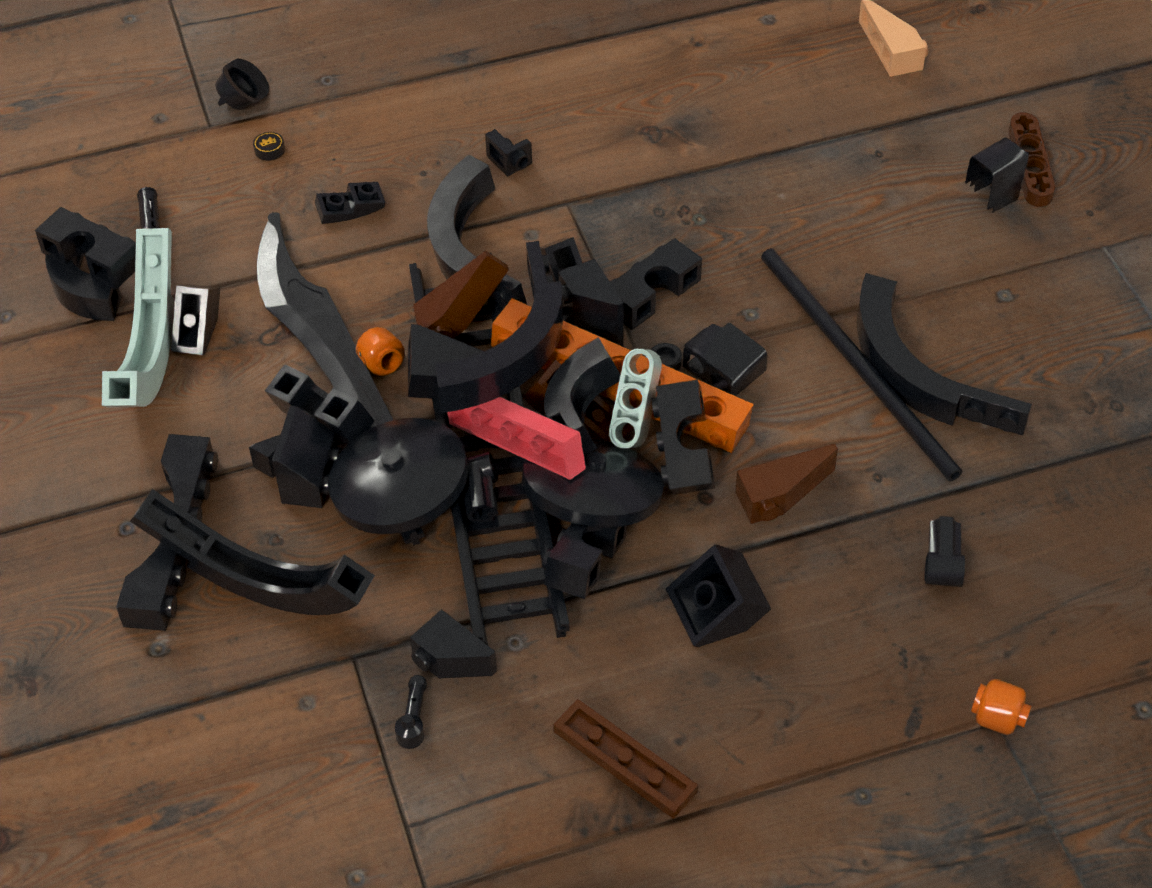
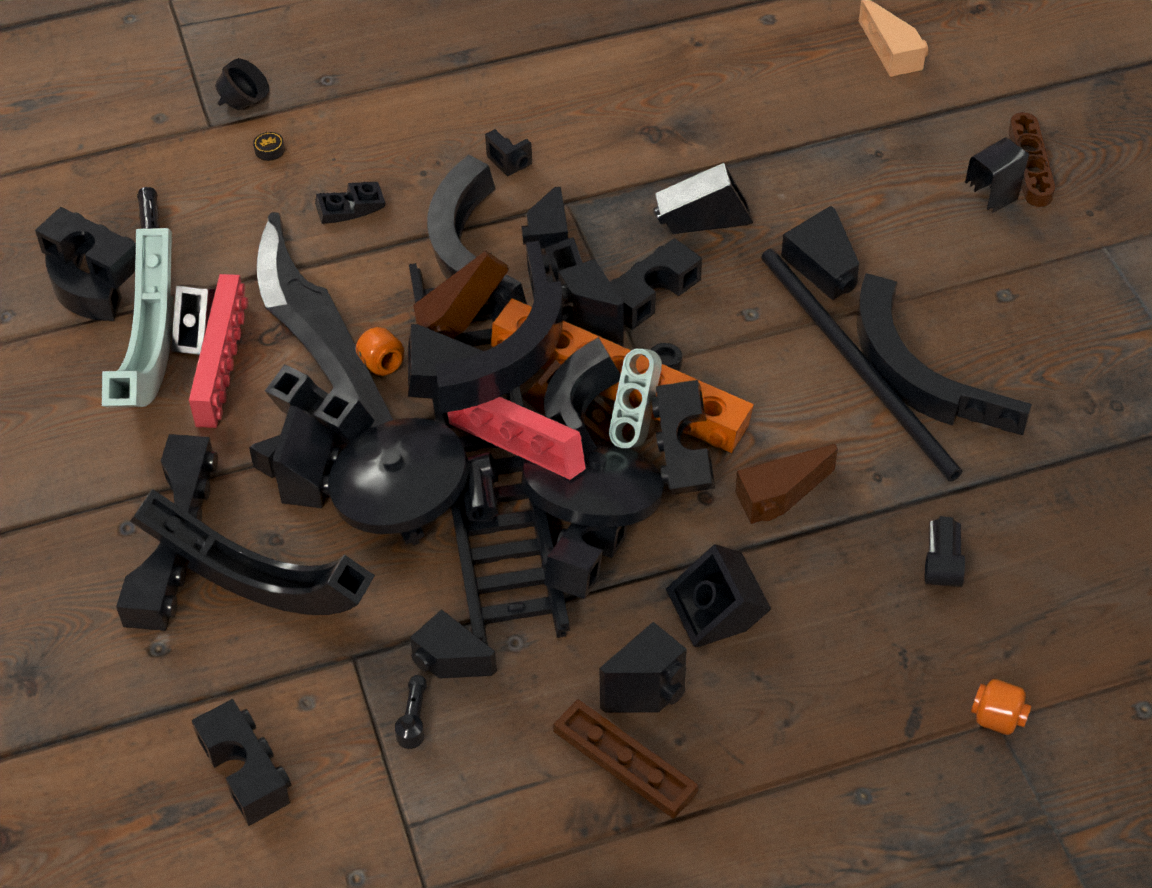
black piece [682,323,768,396] -> none
none -> coral piece [189,274,248,428]
none -> black arch [191,699,292,826]
none -> black slope [521,186,568,247]
none -> black slope [599,622,687,713]
none -> black slope [654,163,753,234]
none -> black slope [781,206,860,300]

